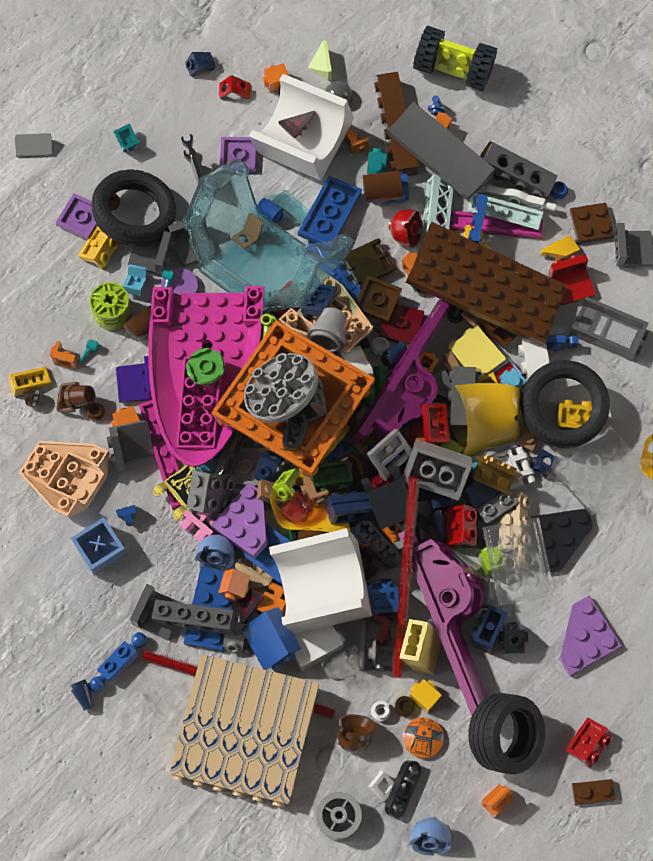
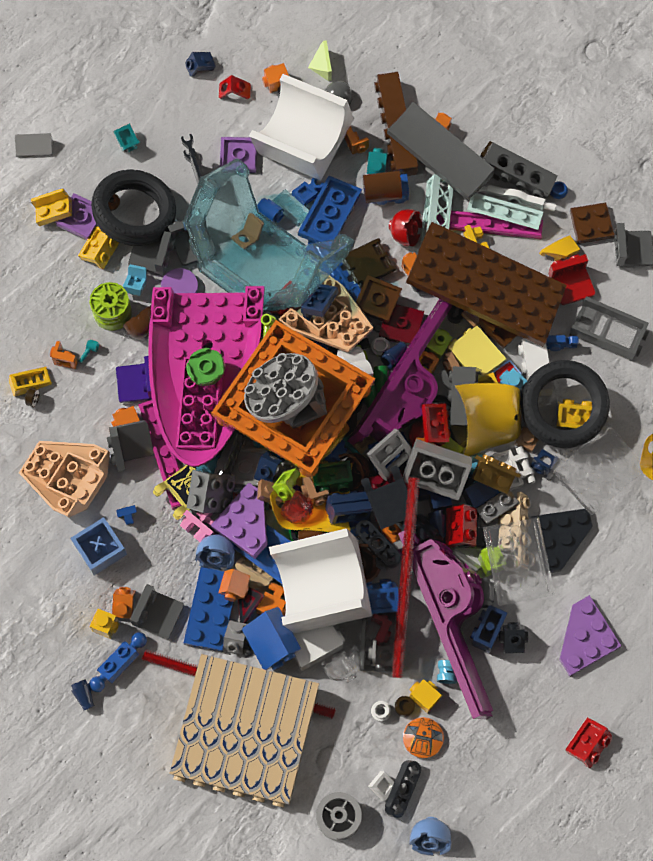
reddish brown piece [56,382,96,414] -> none
reddish brown plate [86,402,105,421] -> none
dark grey brick [151,599,237,636] -> none
teal hand [162,268,175,287] -> none
piece [278,111,316,138] -> none
black plate [282,413,308,452] -> none
light grey piece [307,308,347,352] -> none
reddish brown helmet [337,714,377,753] -> none
light yellow brick [400,619,442,675] -> none
black plate [413,25,497,92] -> none
blue plate [428,95,446,116] -> none
blue plate [468,194,488,243] -> none
black tyre [468,693,545,775] -> none
orange brick [480,783,513,818] -> none
reddish brown plate [571,779,616,805] -> none
none -> yellow bracket [31,188,72,227]
none -> yellow brick [89,609,119,639]
none -> orange bracket [112,587,136,619]
none -> blue plate [292,178,324,206]
none -> lime brick [424,329,453,359]
none -> medium azure wheel [437,660,457,684]

